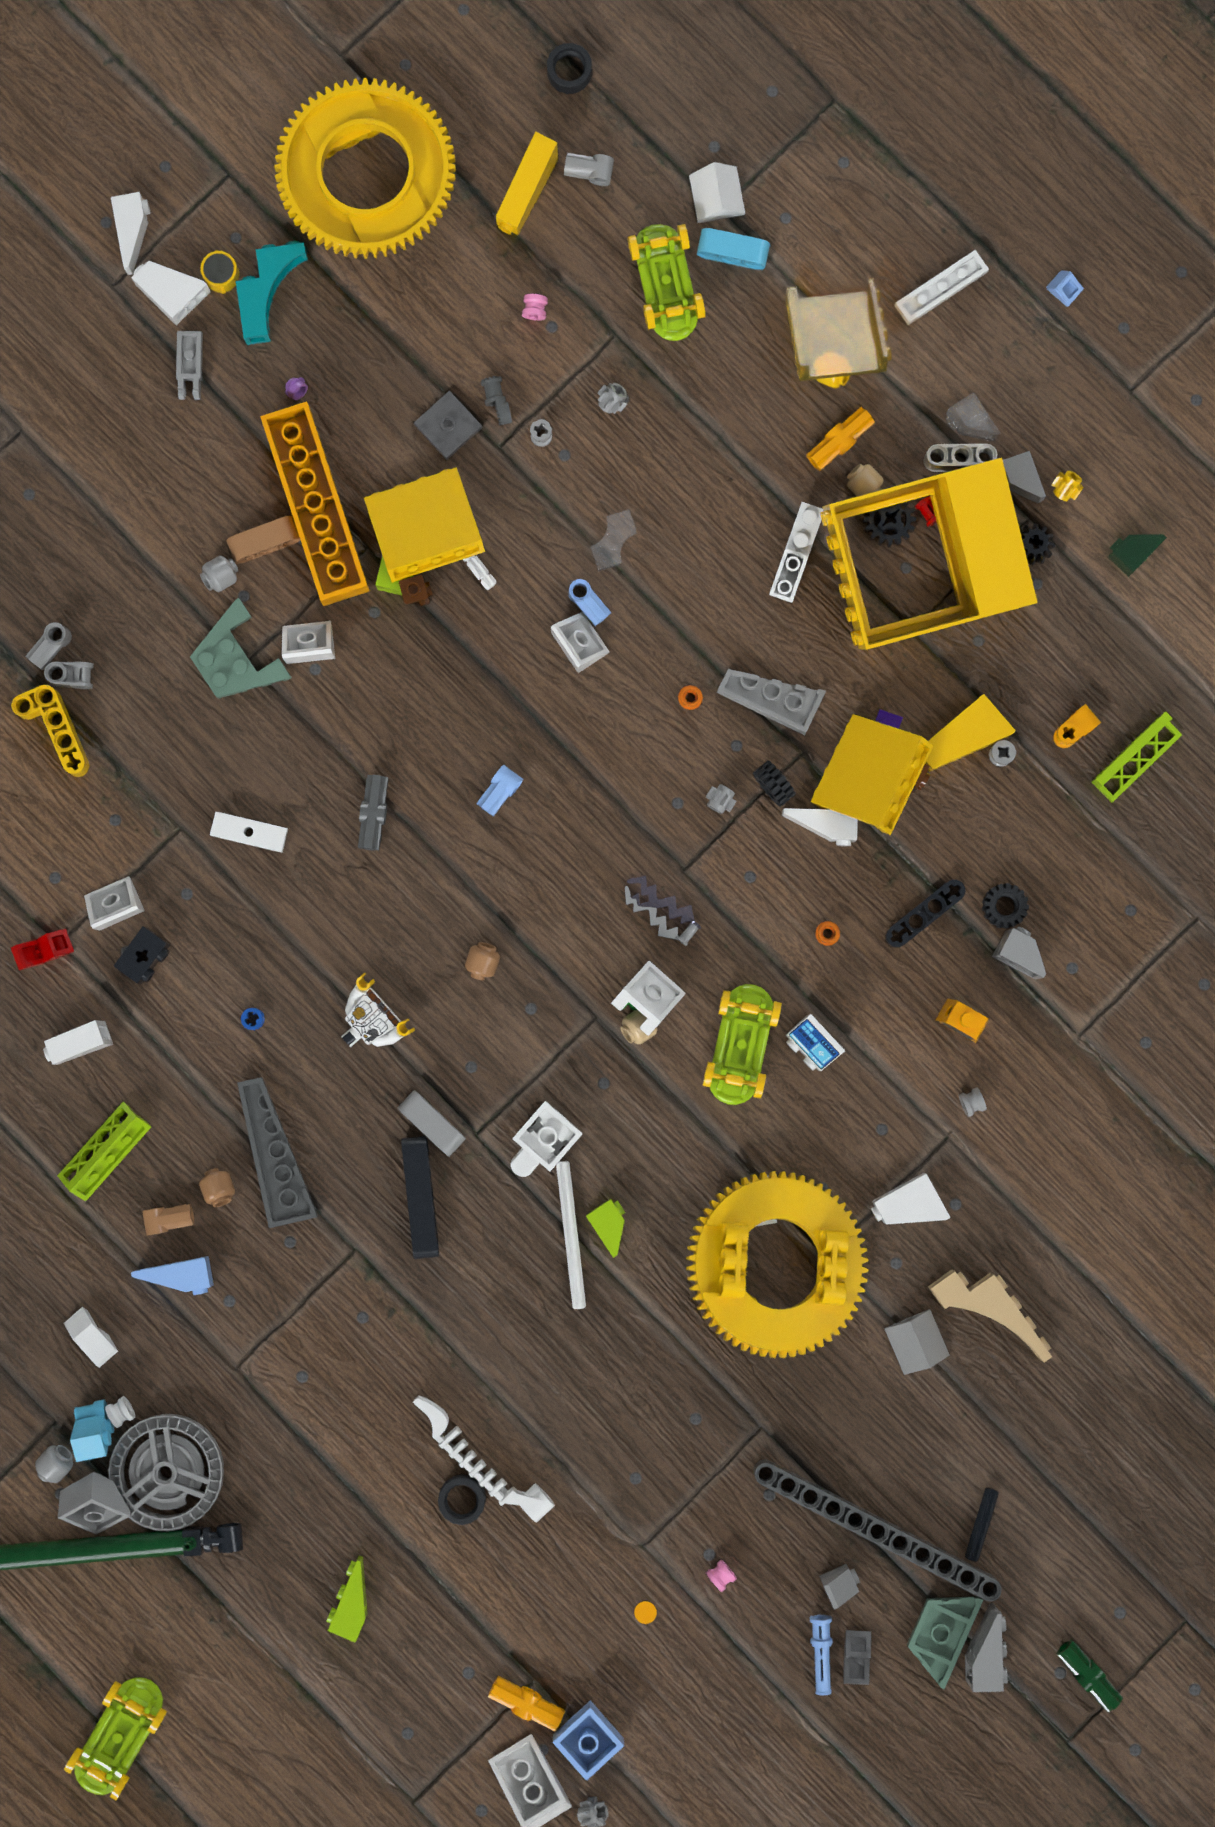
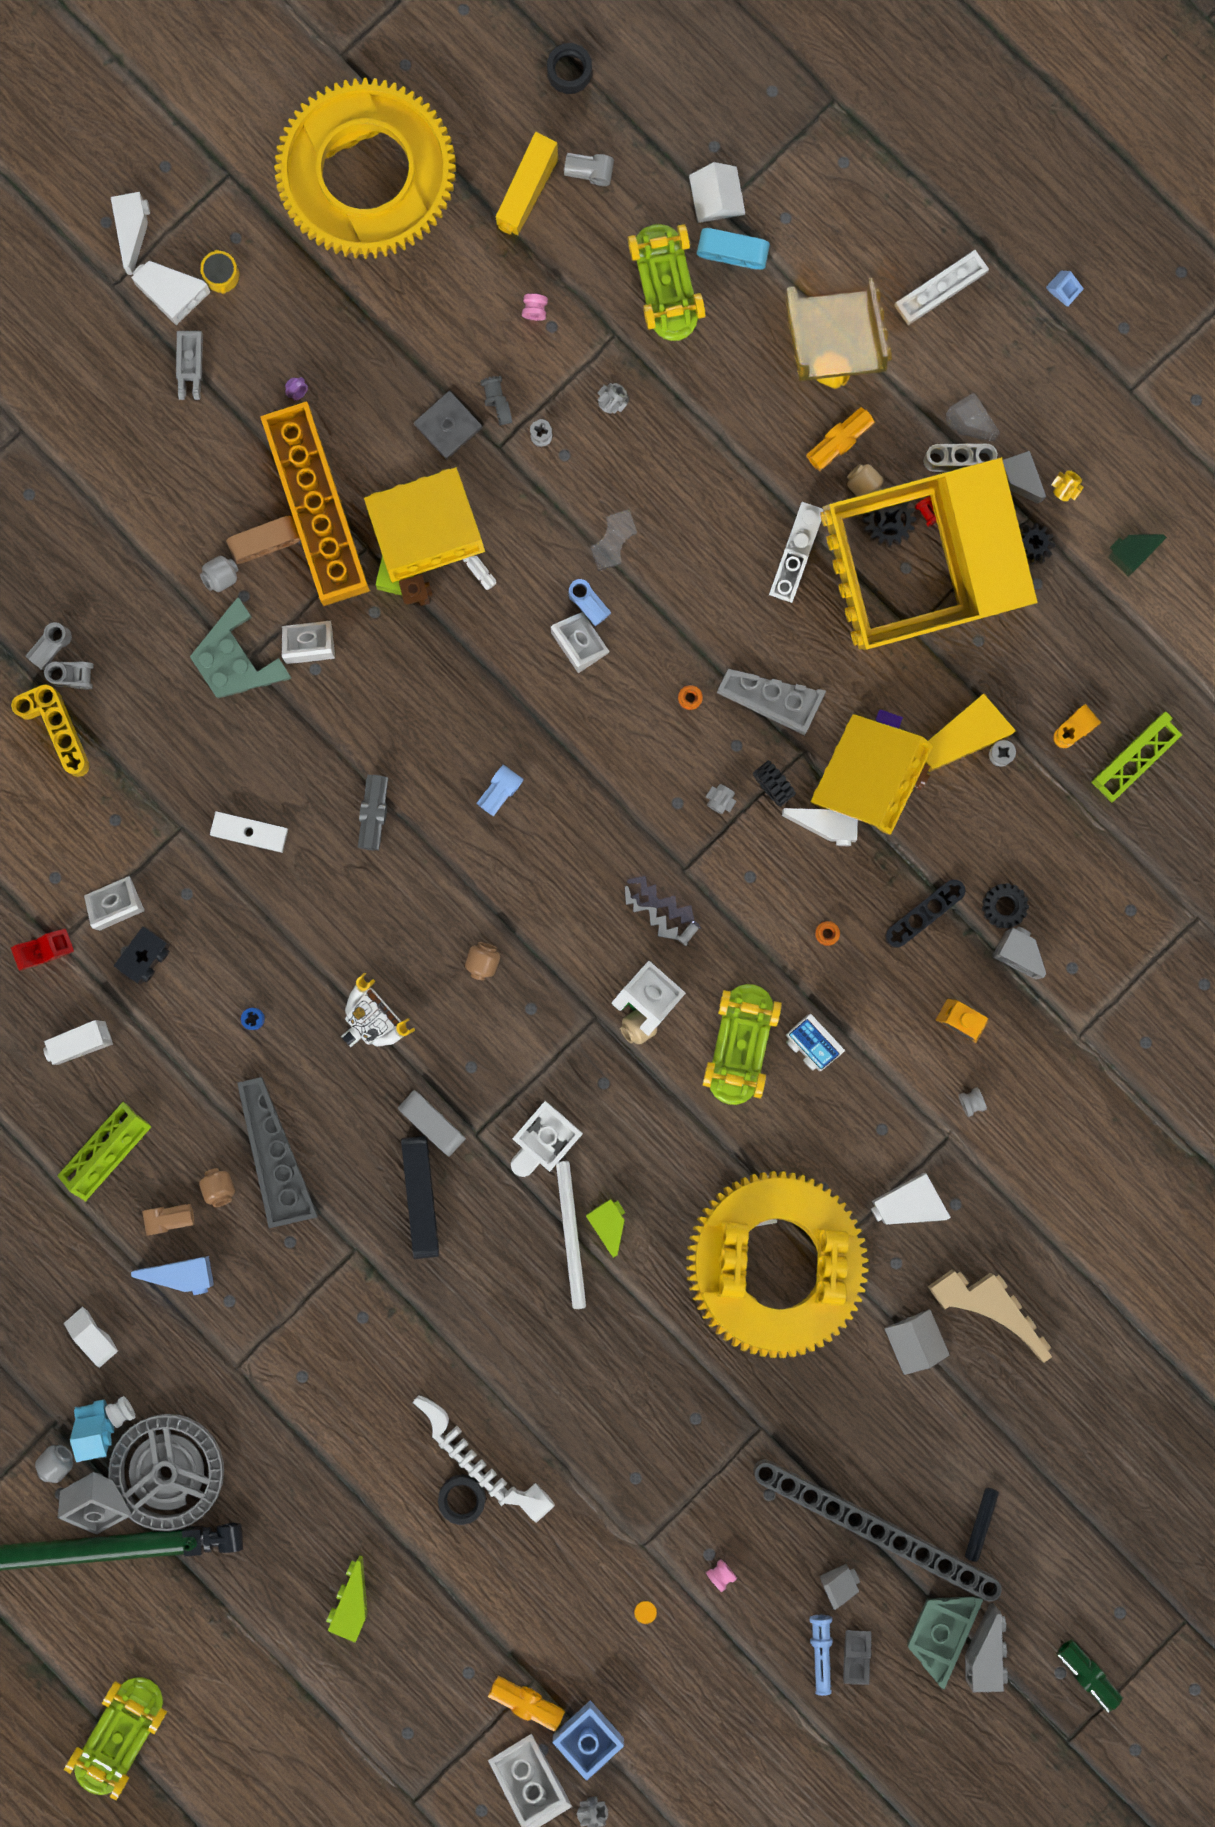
teal arch [236,241,308,345] -> none

